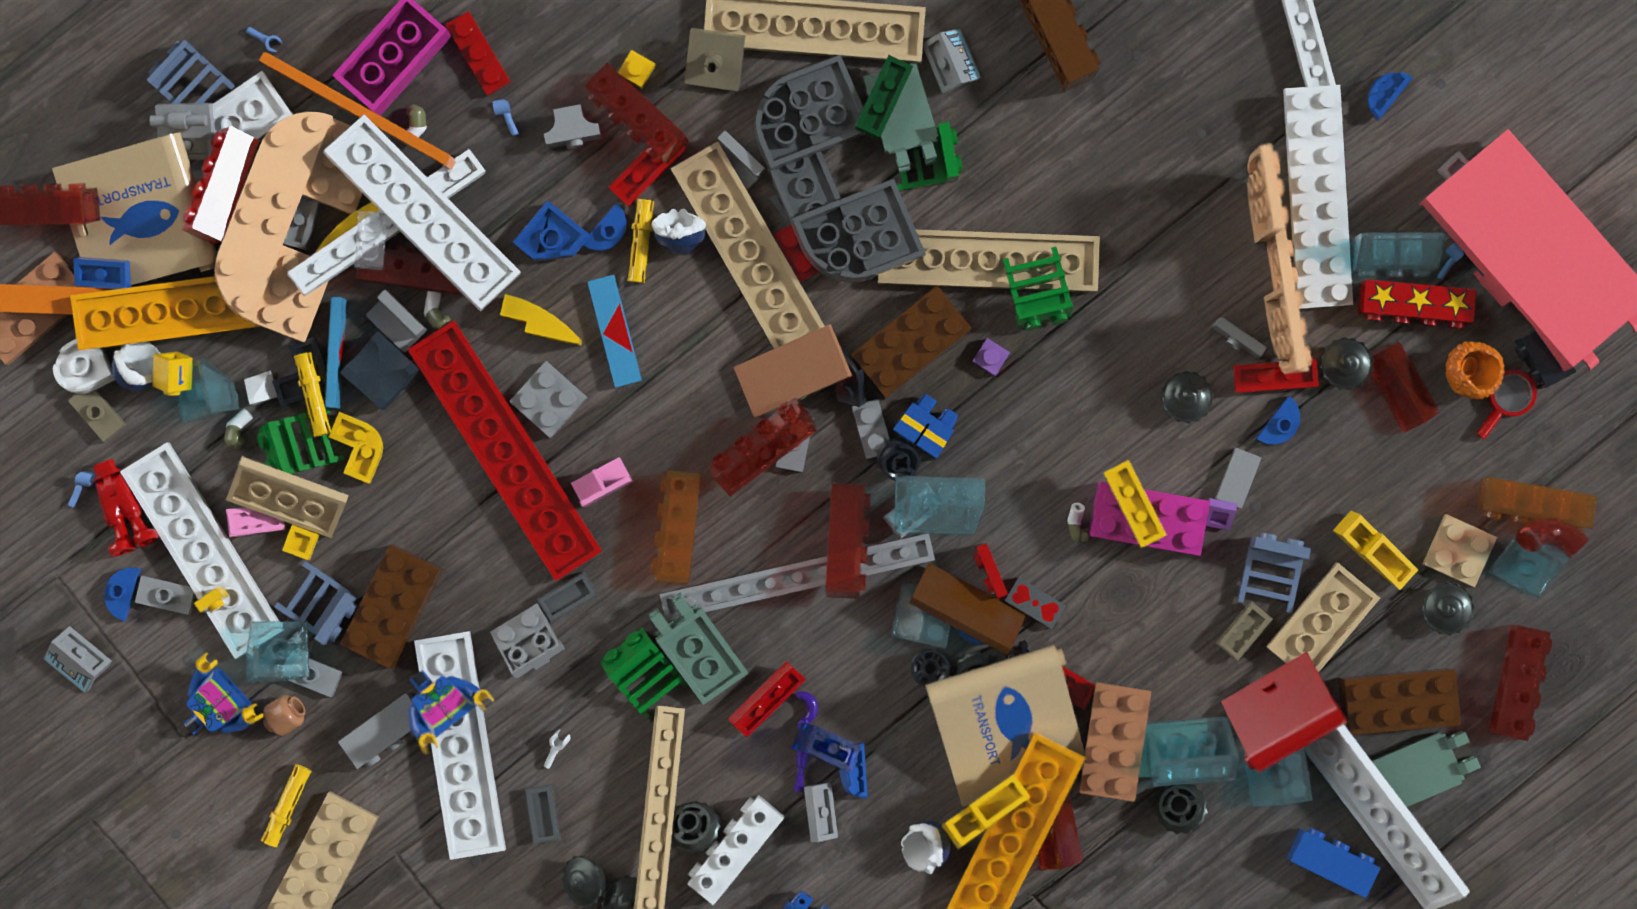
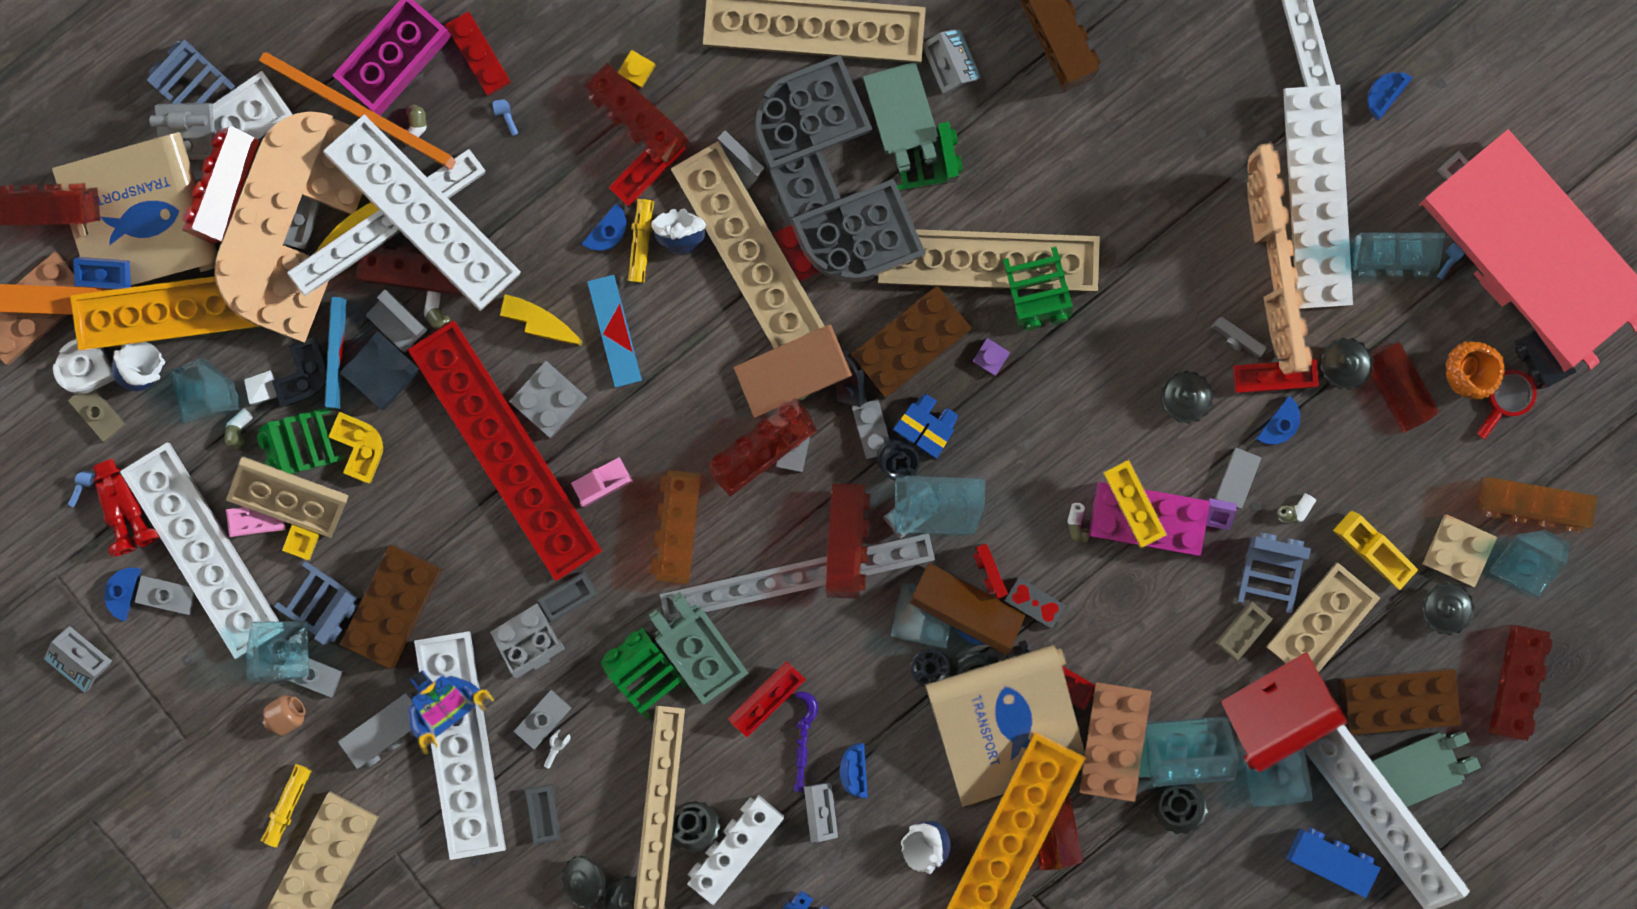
yellow brick [152,352,193,396] -> none
torso [184,653,264,735] -> none
yellow plate [194,587,229,613] -> none
medium blue hand [247,27,283,53] -> none
yellow pin [294,352,332,437] -> none
clear plate [354,211,387,270] -> none
blue plate [513,200,591,261] -> none
light grey brick [544,104,602,149] -> none
dark tan tile [684,28,746,91] -> none
clear blue slope [791,723,861,772] -> none
dark green plate [854,55,913,141] -> none
yellow slope [942,774,1030,849] -> none
red brick [1358,279,1476,329] -> none
clear red cylinder [1516,518,1590,559] -> none
none -> light grey plate [514,690,572,750]
none -> arm [1277,493,1316,524]

